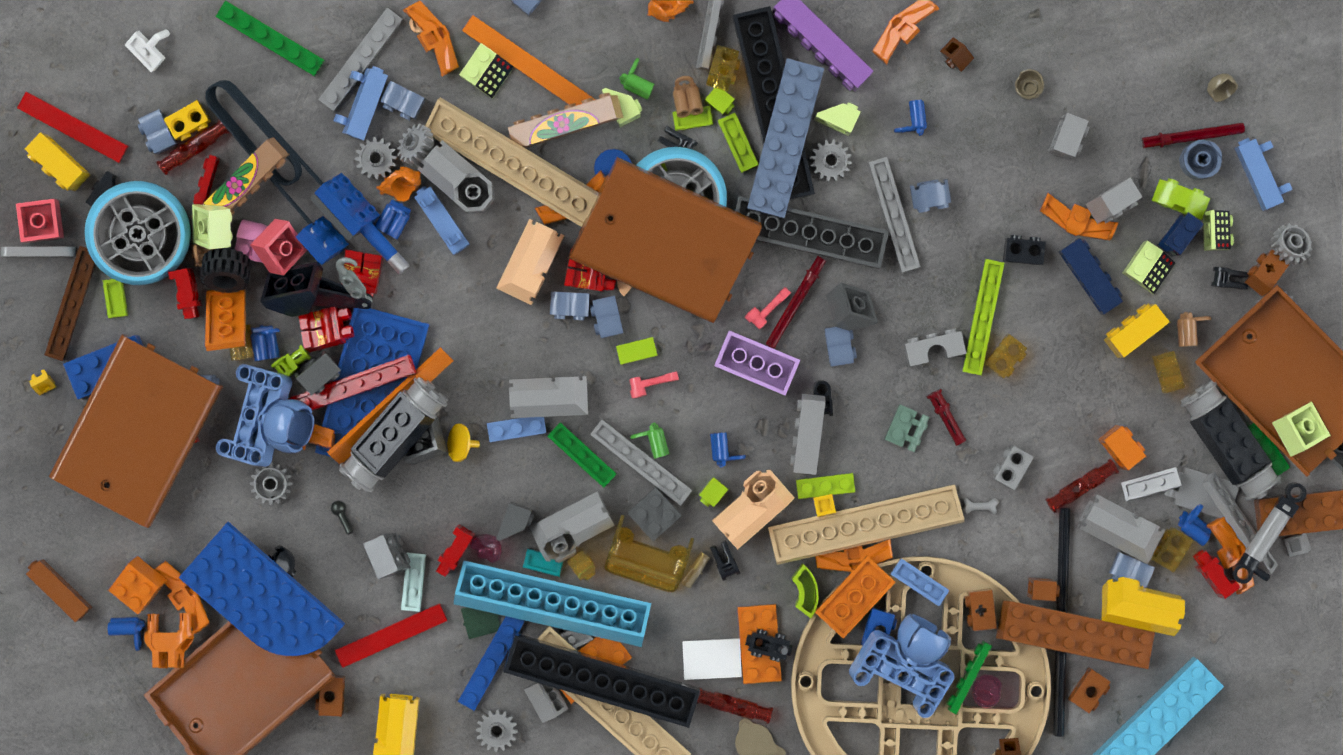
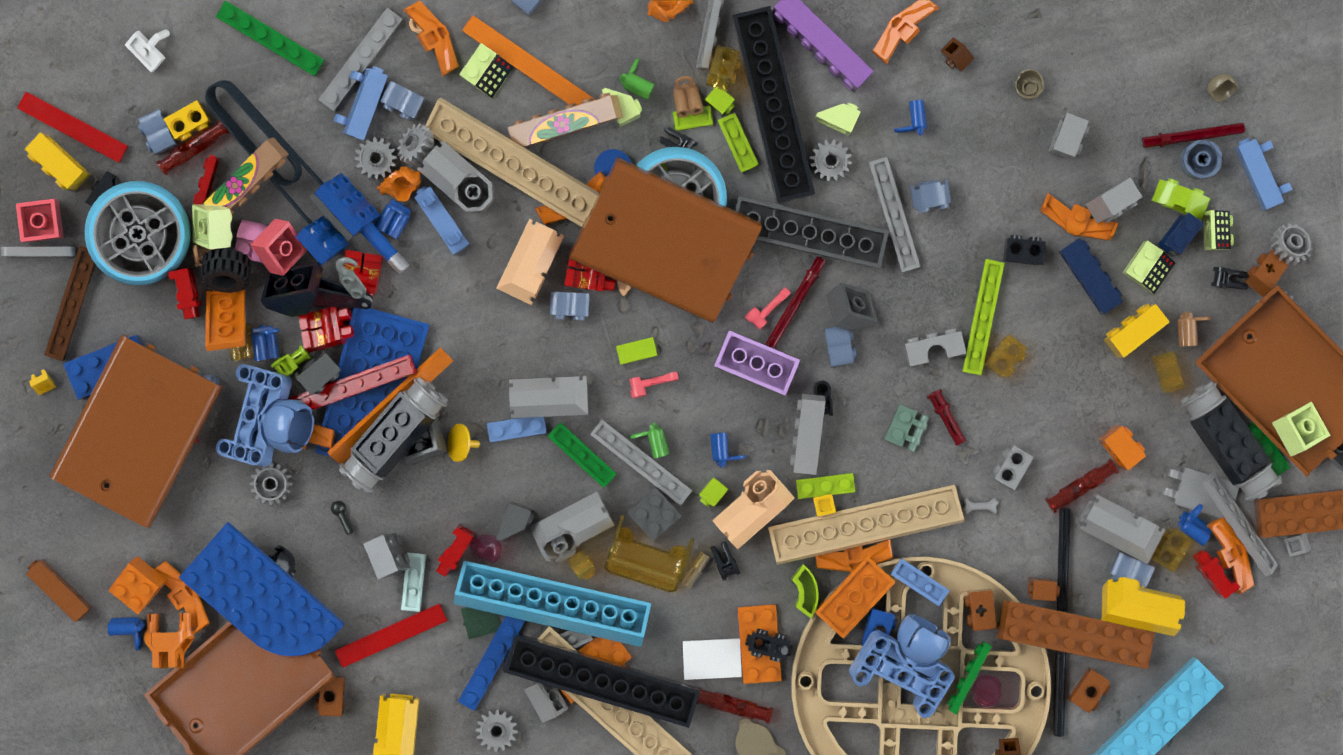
lime tile [102,279,128,318] -> none
teal tile [523,548,564,577] -> none
sand blue brick [590,296,624,339] -> none
sand blue plate [747,59,824,218] -> none
light grey plate [1121,467,1183,502] -> none
piece [1232,482,1307,584] -> none

